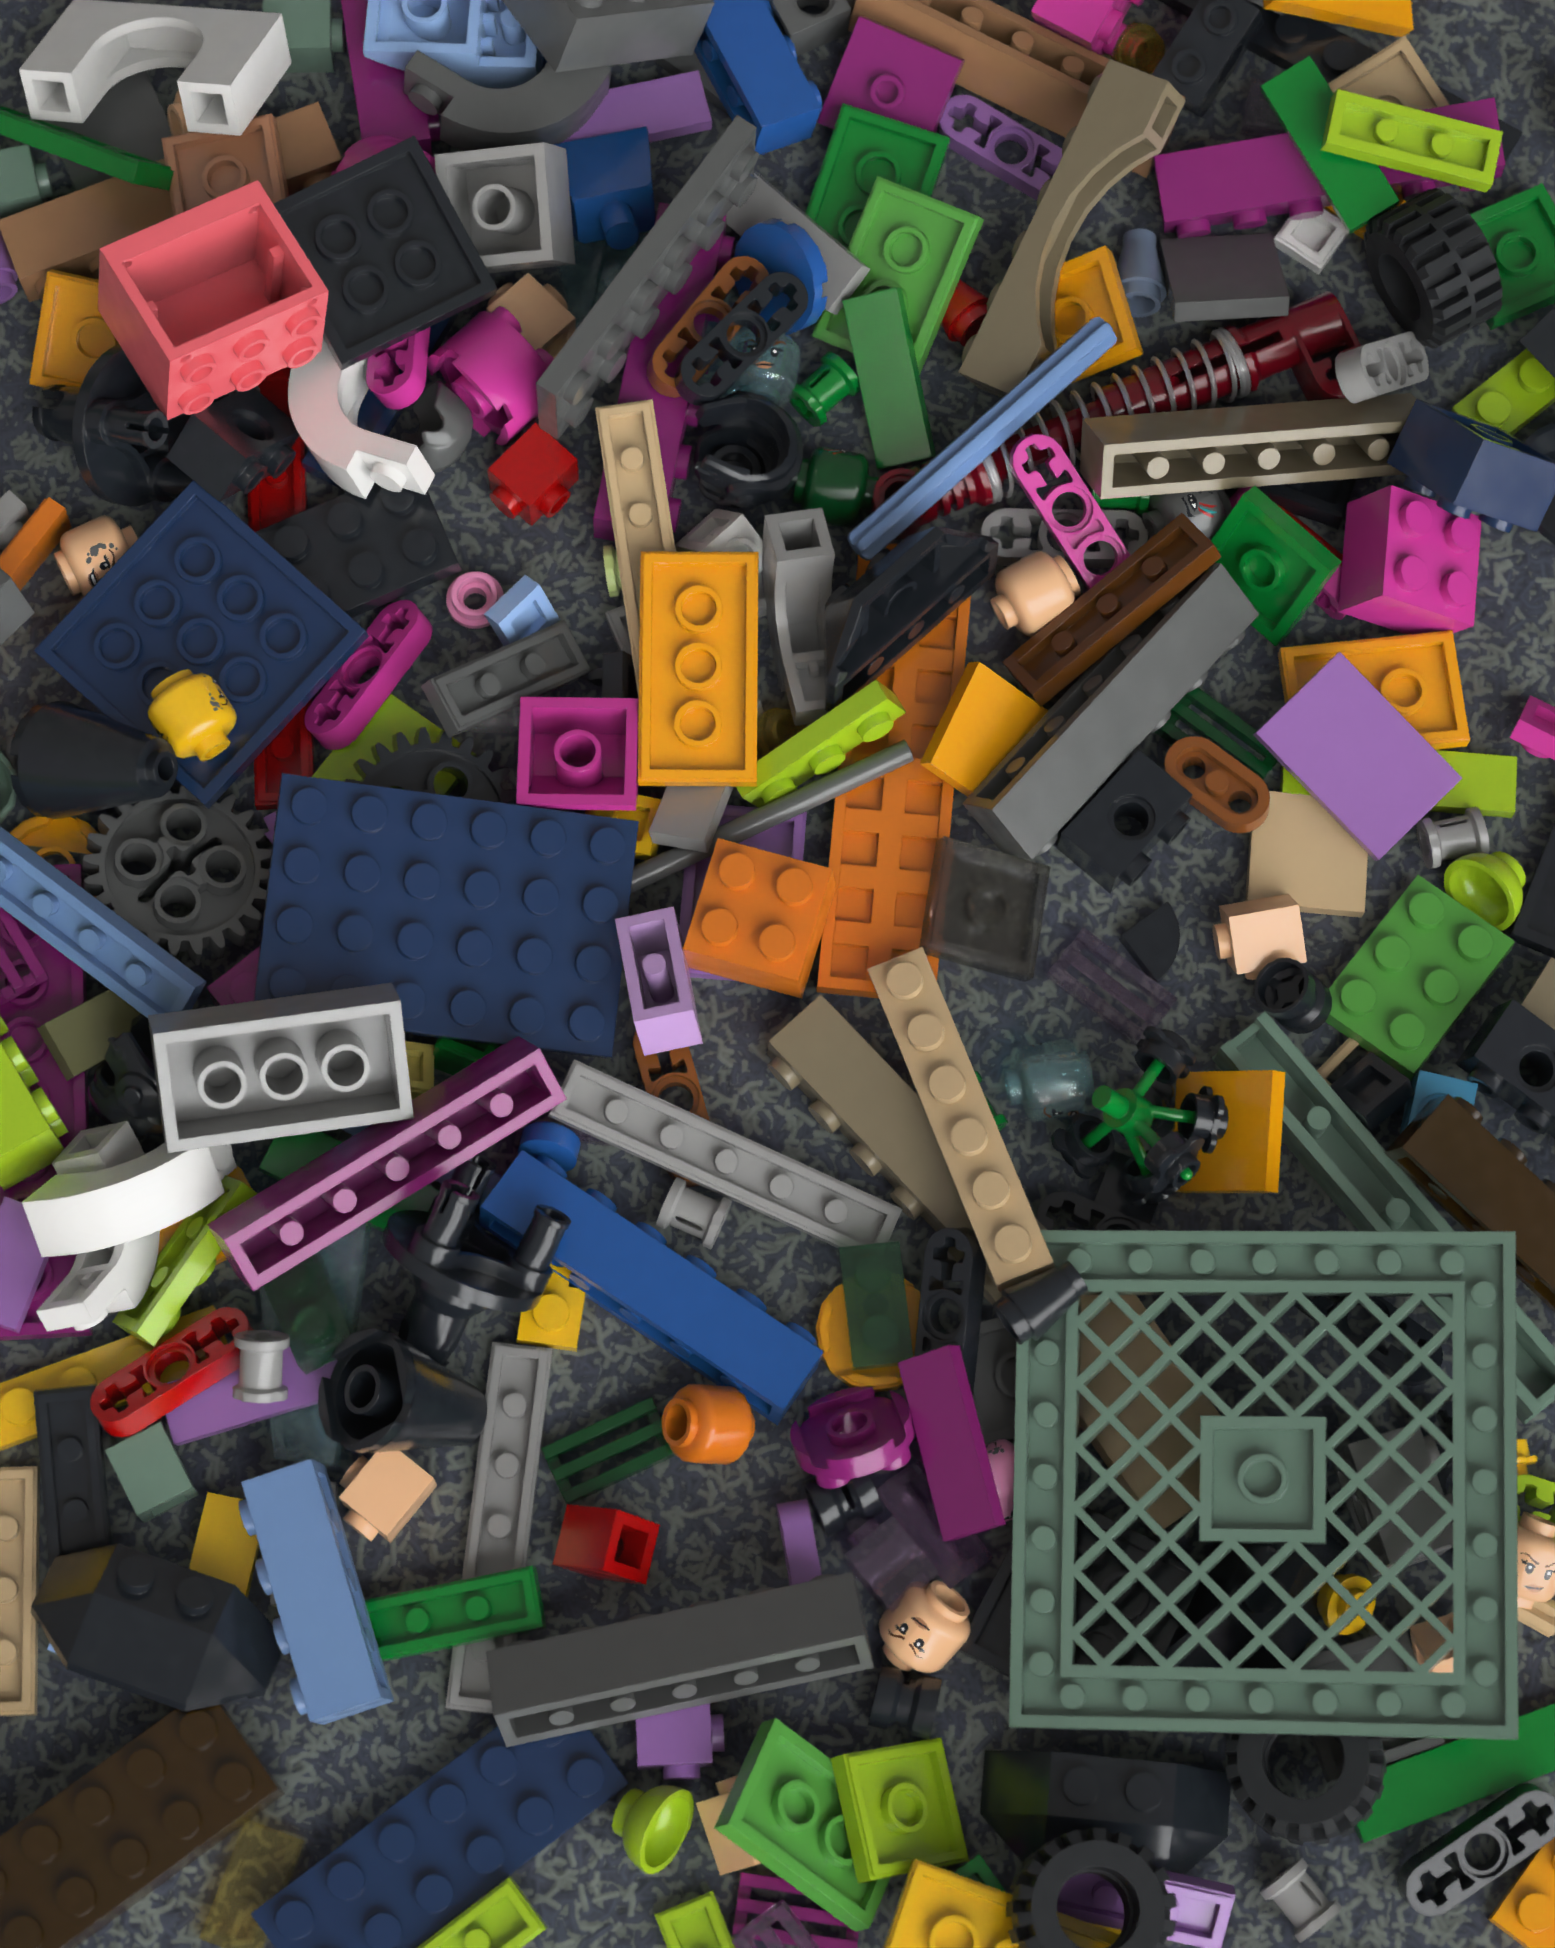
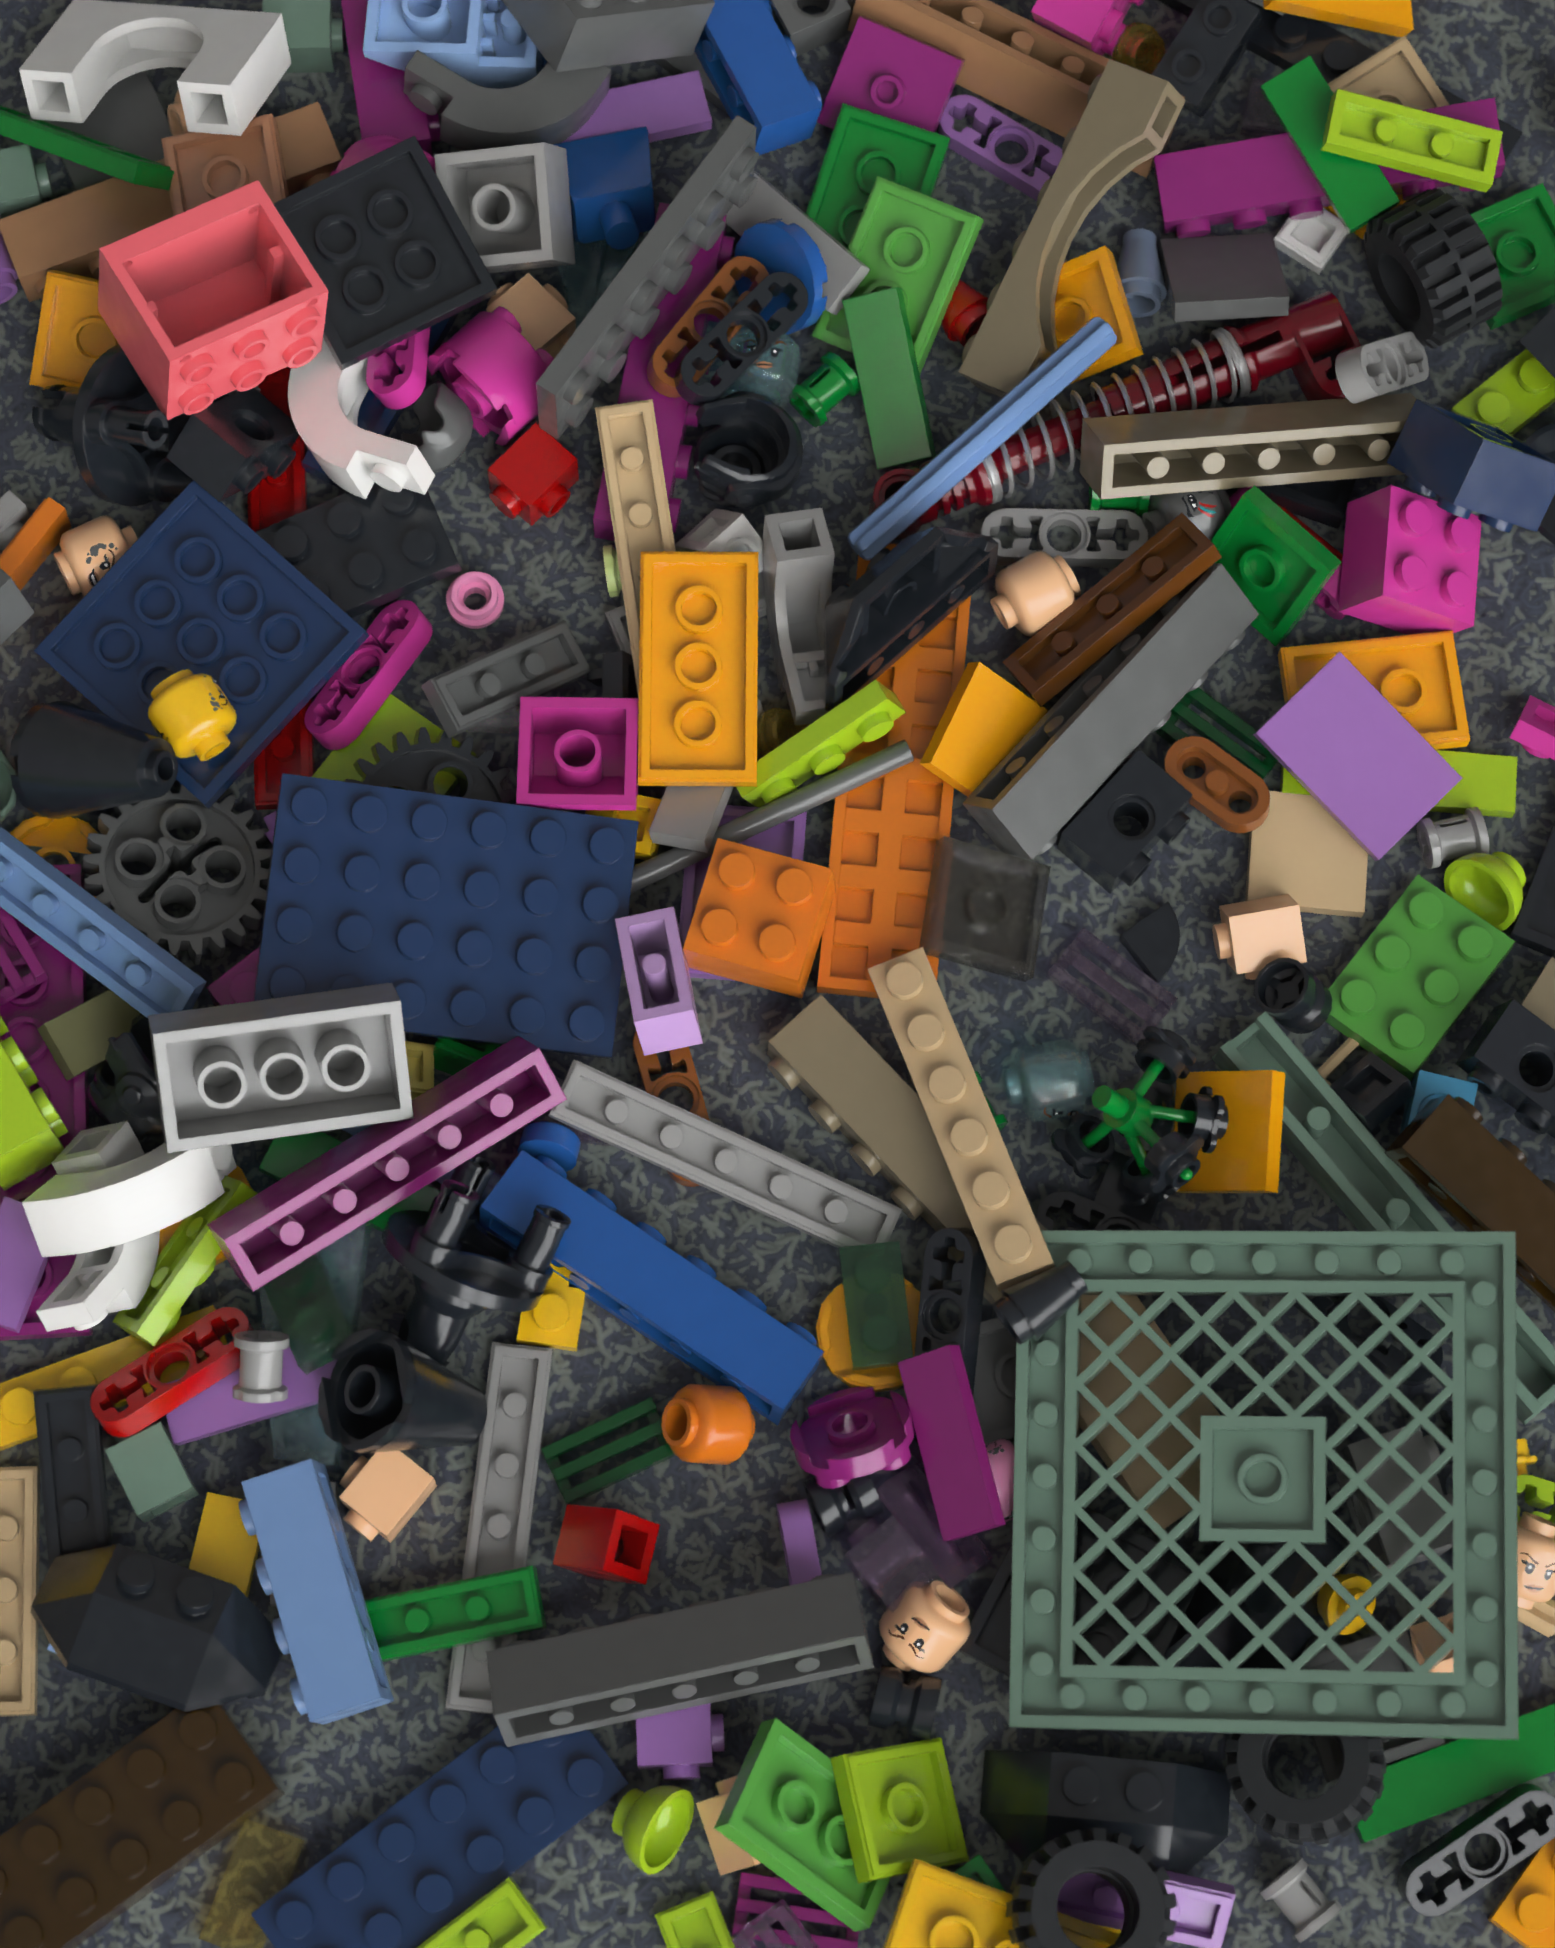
light blue plate [484,575,560,646] -> none
light grey bush [656,1177,732,1250] -> none
dark green head [792,447,879,527] -> none
dark pink beam [1009,434,1130,591] -> none

